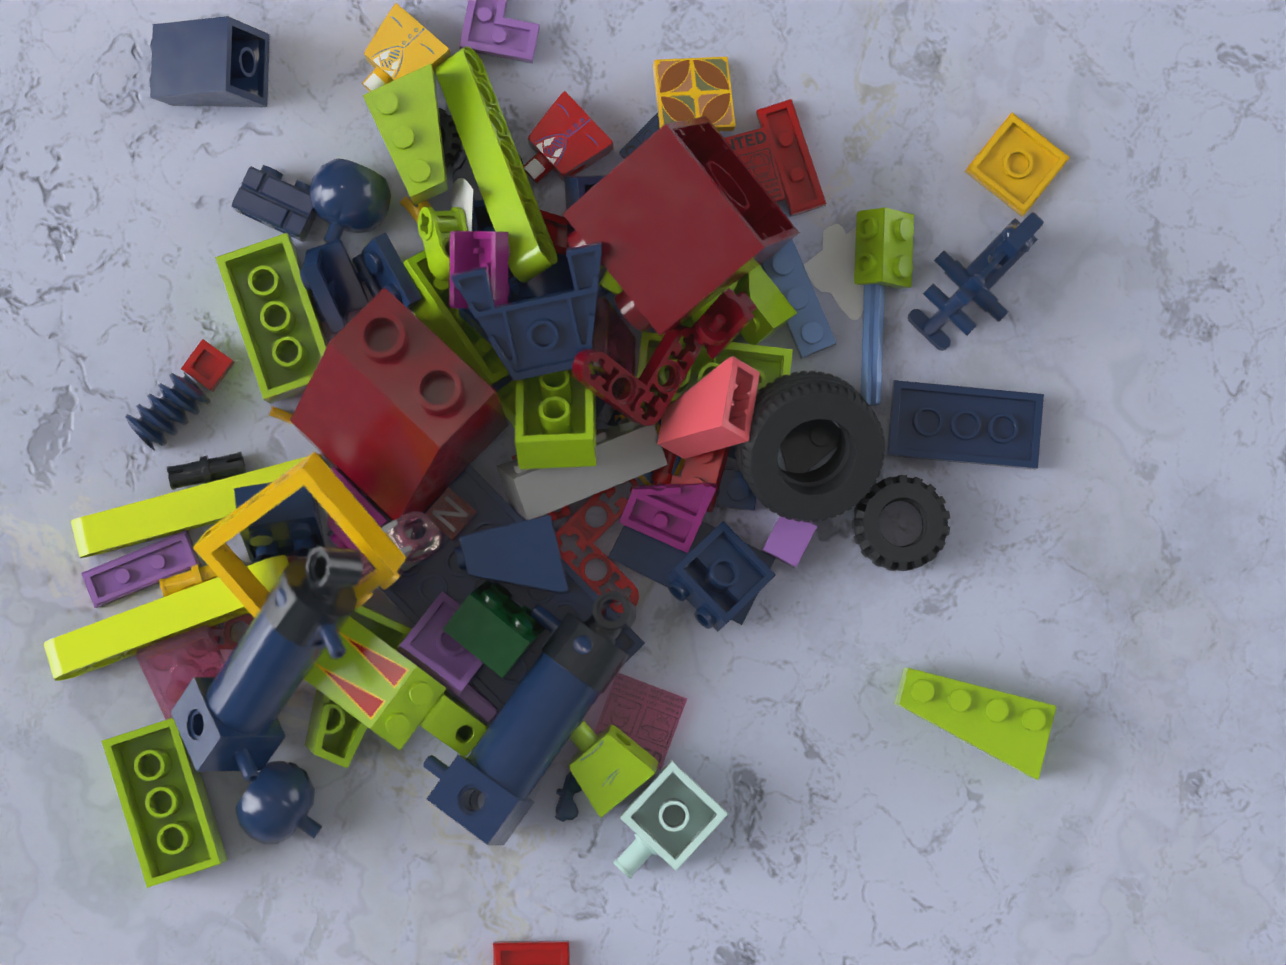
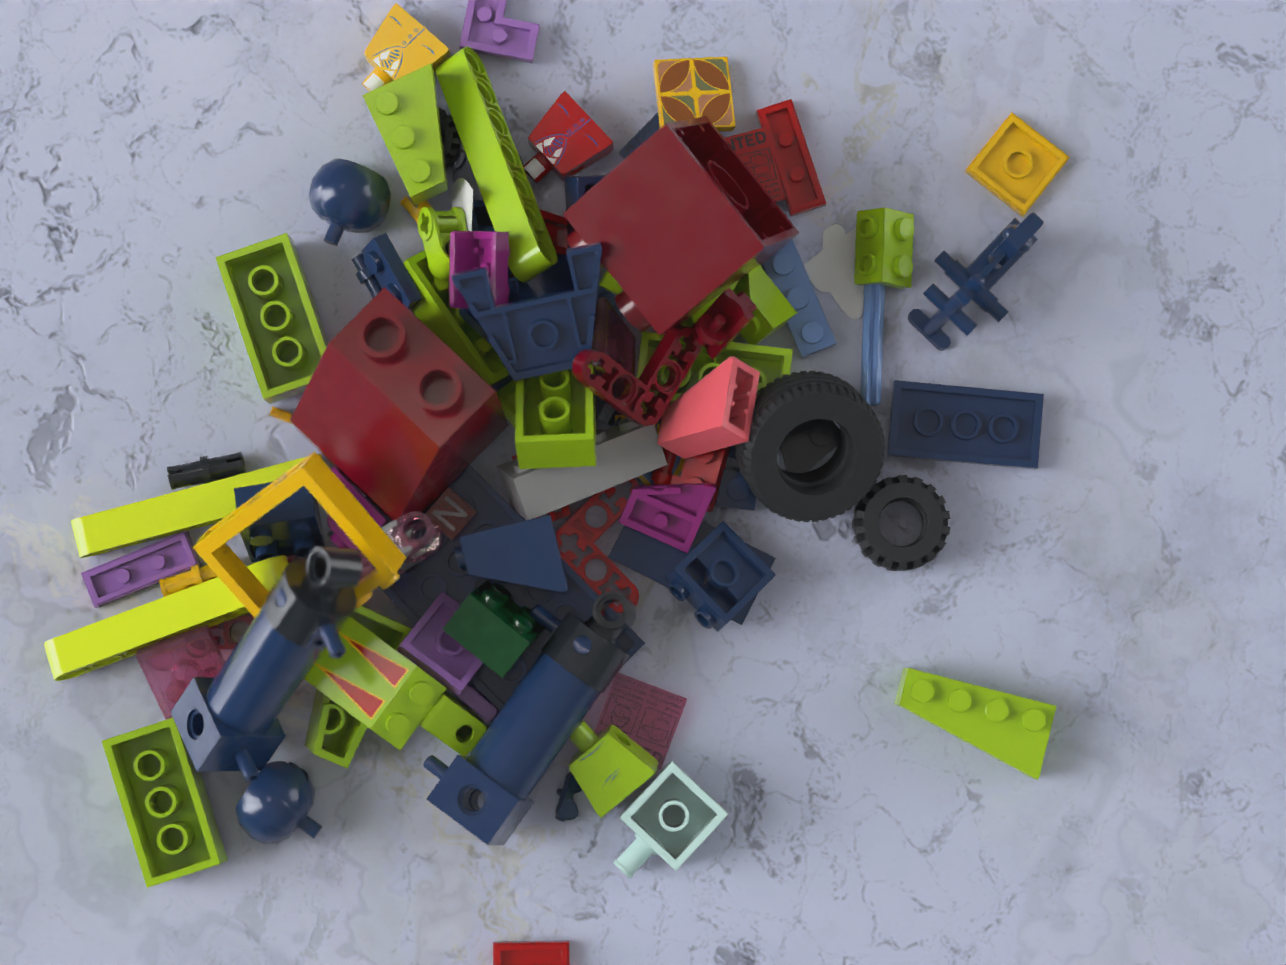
dark blue piece [125,373,211,451] -> none
dark blue slope [149,16,270,107] -> none
red plate [181,339,235,392] -> none
dark blue brick [232,165,317,242] -> none
dark blue bracket [300,239,369,334] -> none
medium lavender brick [761,516,817,568] -> none

